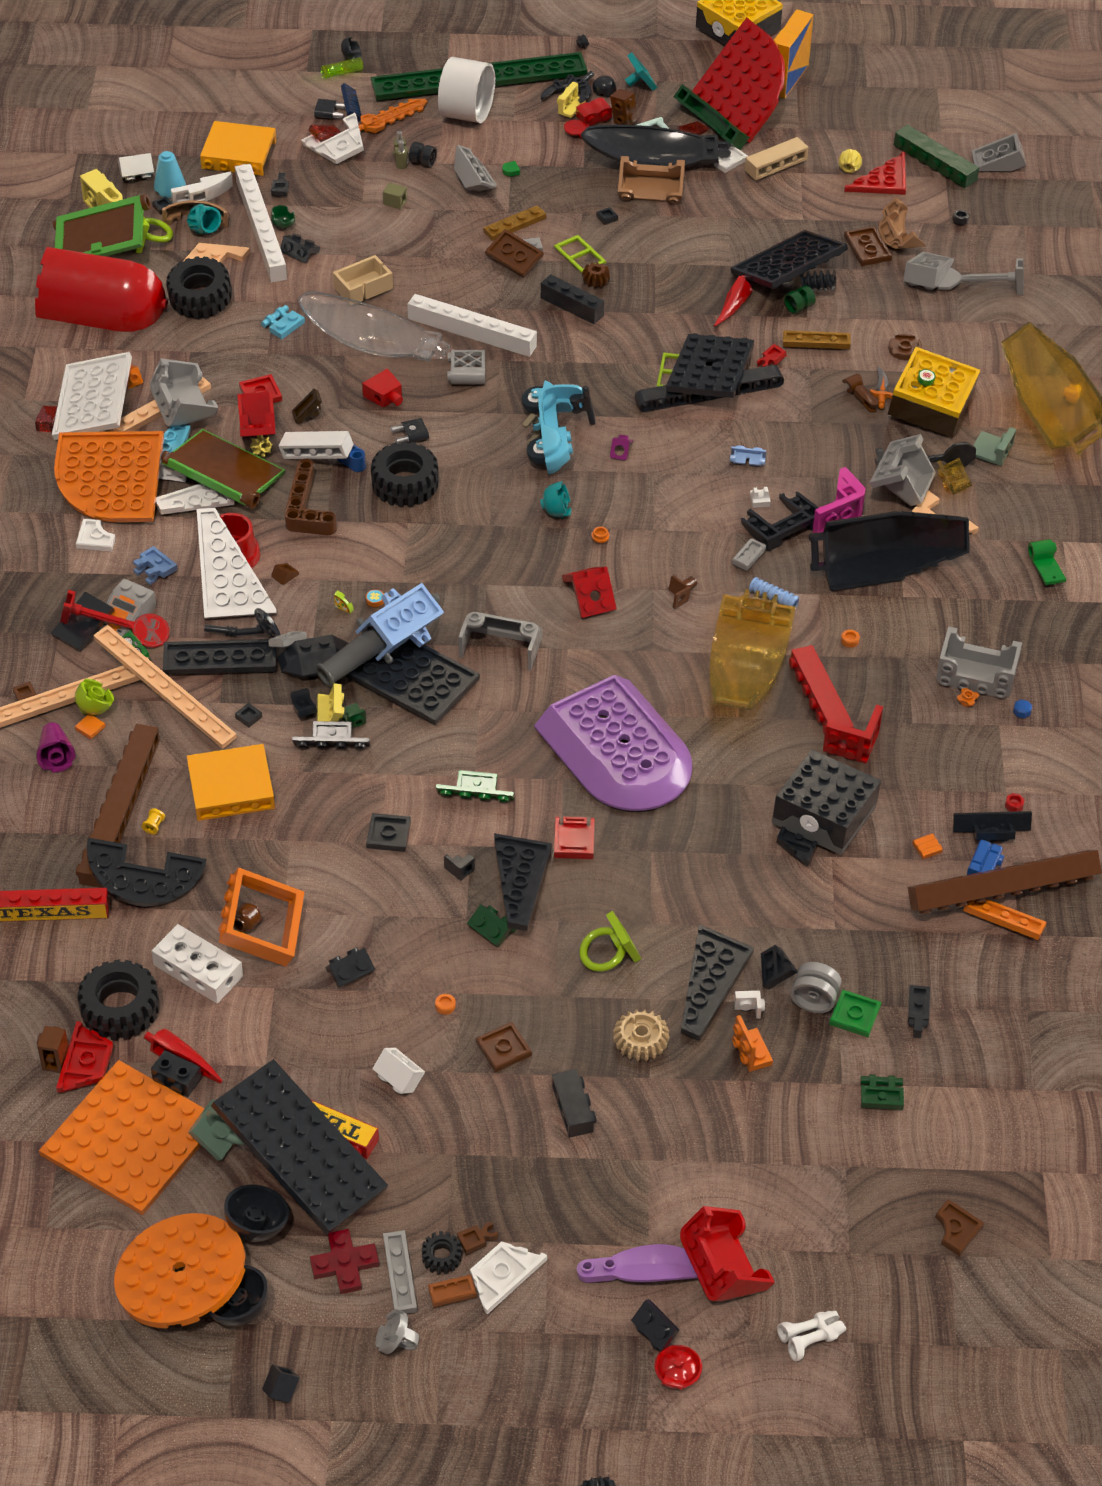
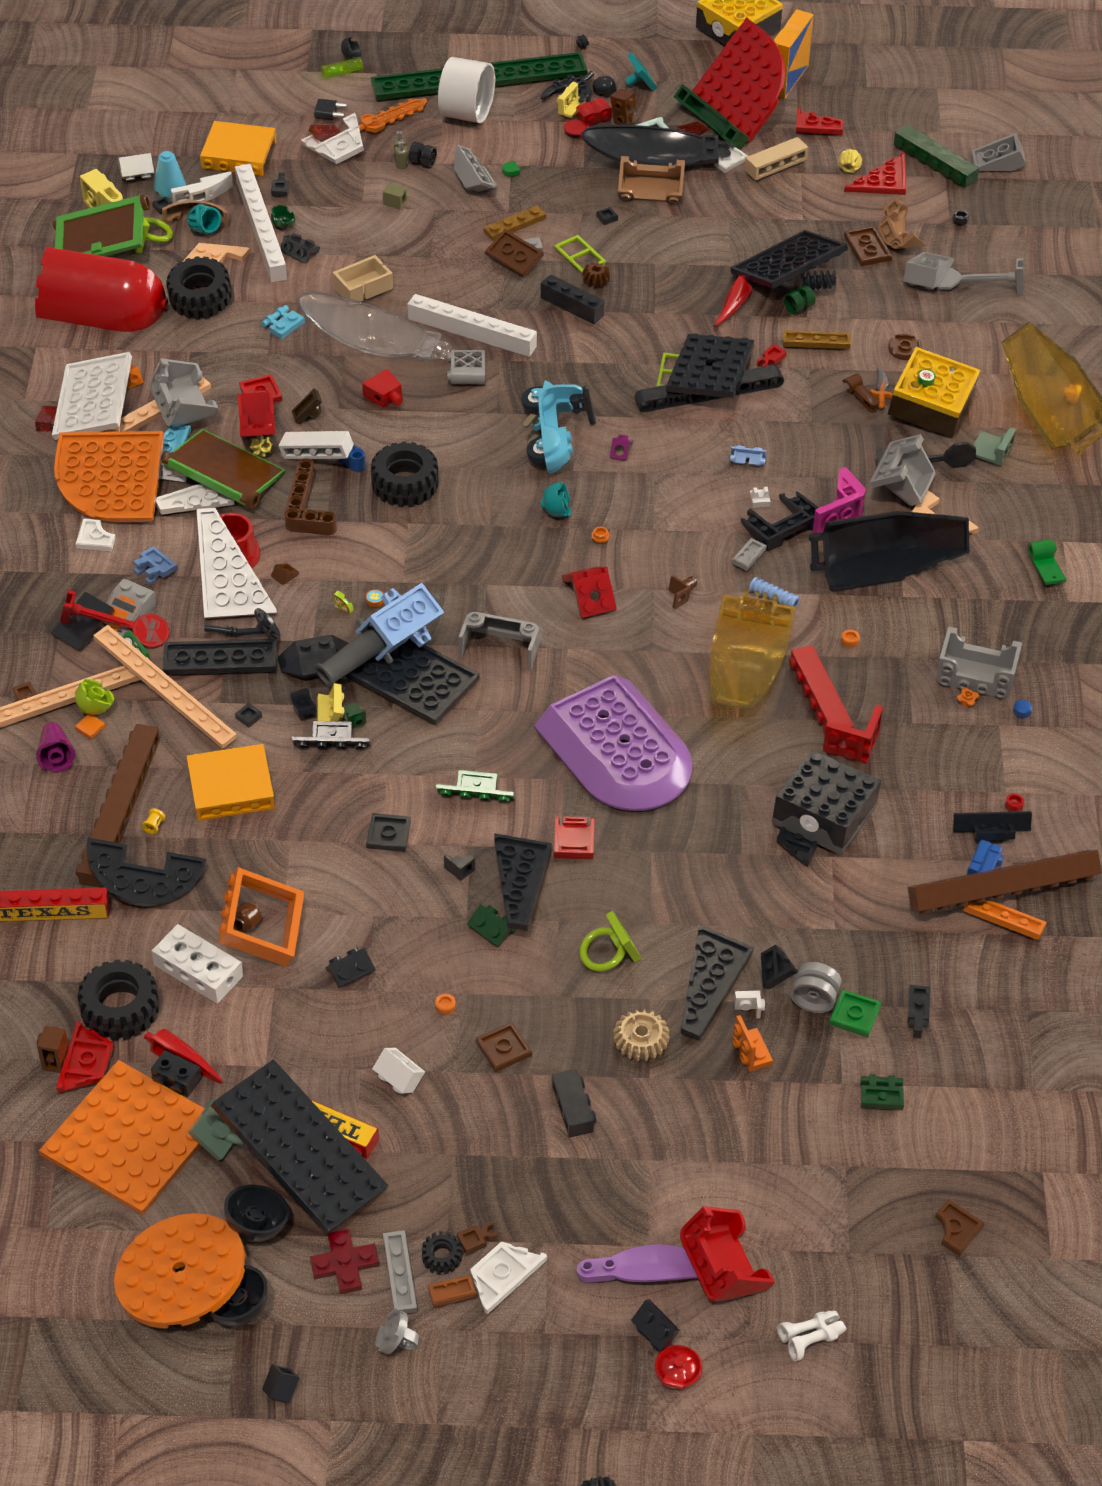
light grey plate [268,631,307,647] -> none
dark blue tile [341,83,362,122] -> none
black piece [391,418,429,444] -> none
orange piece [912,833,943,859] -> none
clear yellow bracket [937,458,972,495] -> none
none -> red wing [796,108,843,135]

